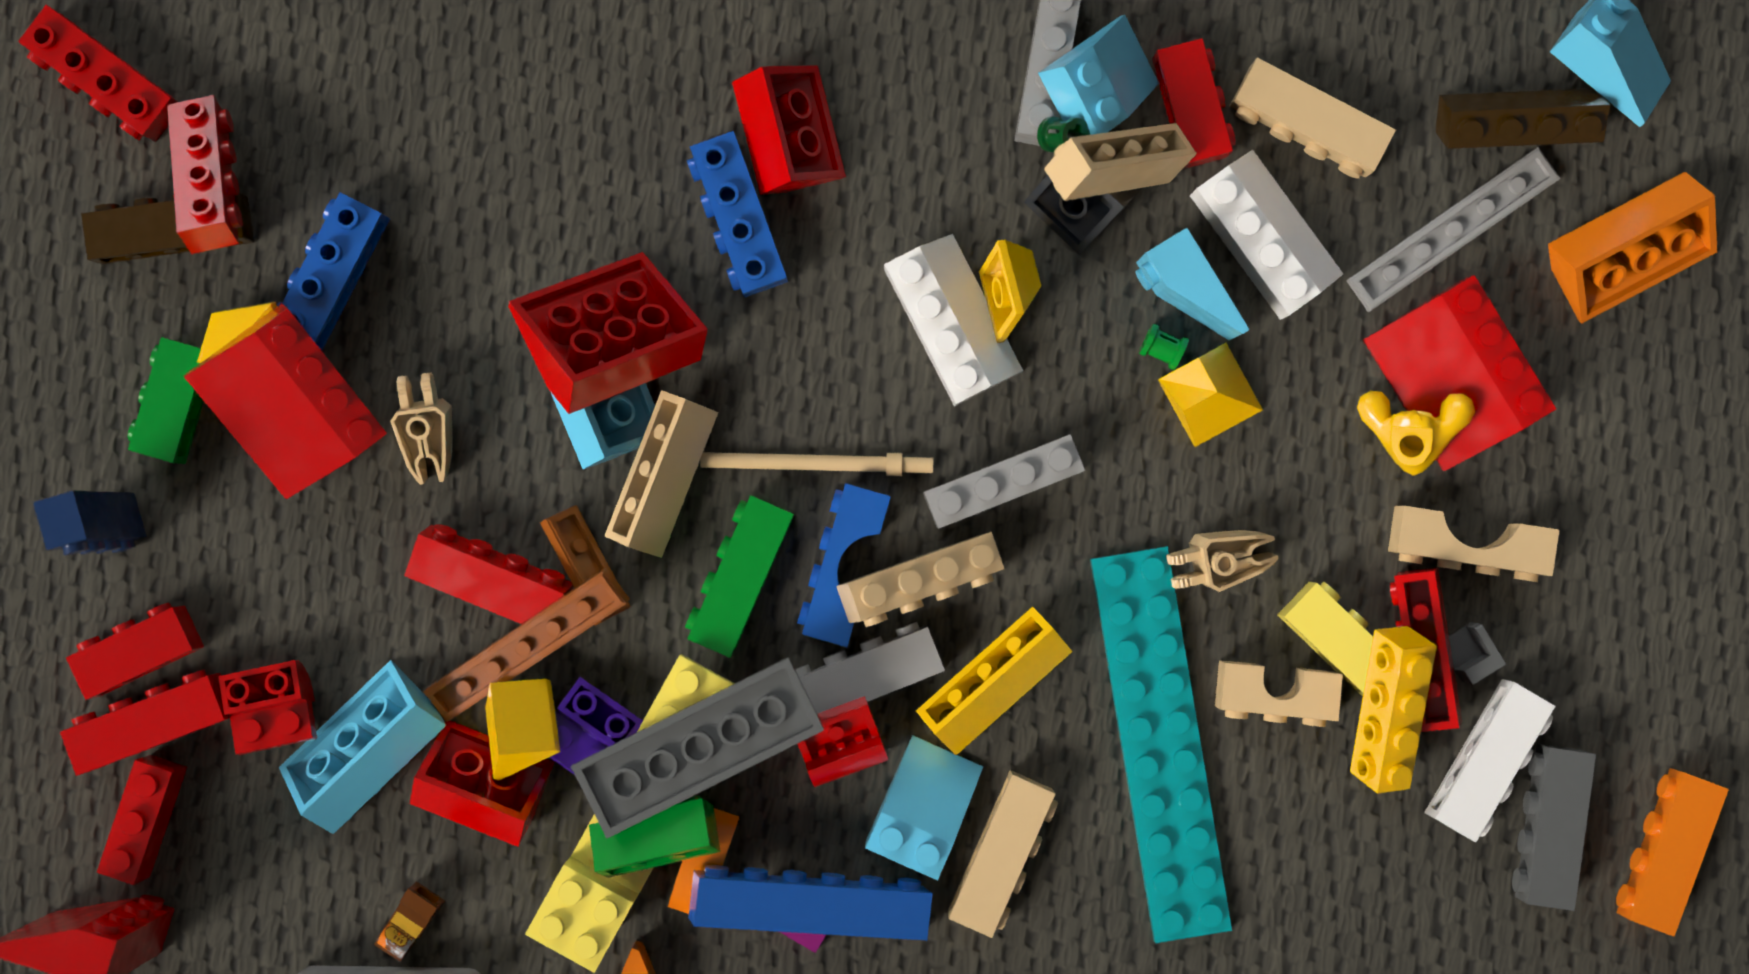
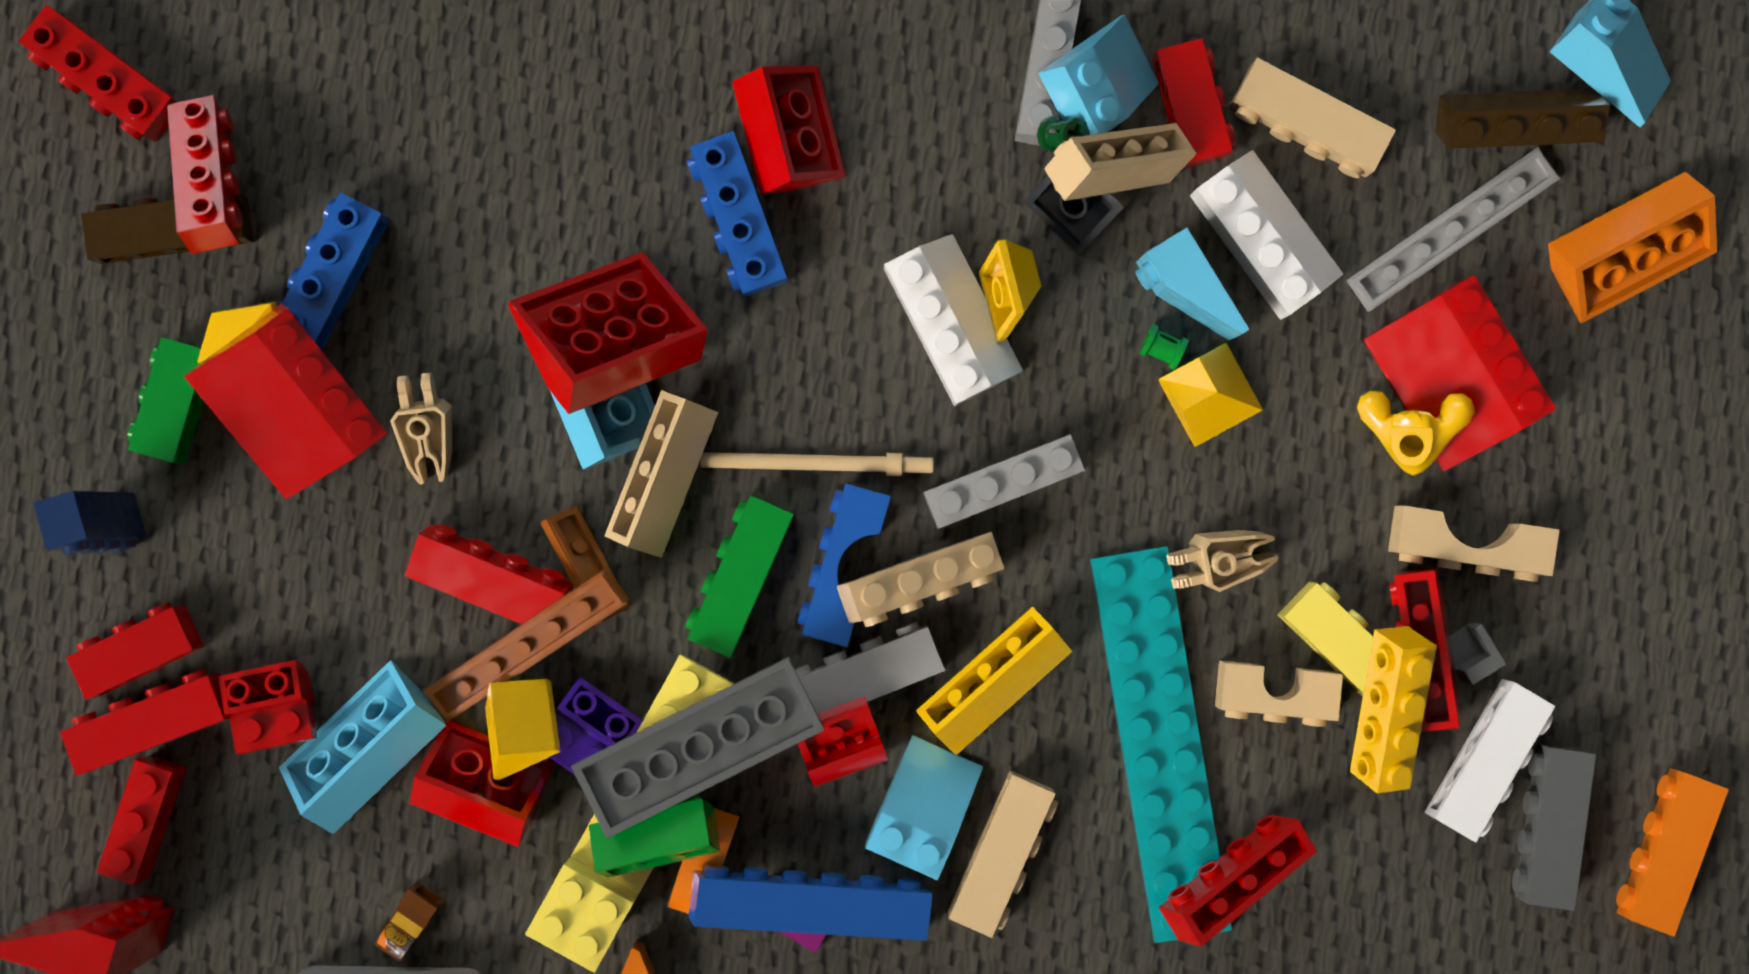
none -> red brick [1158,815,1317,947]

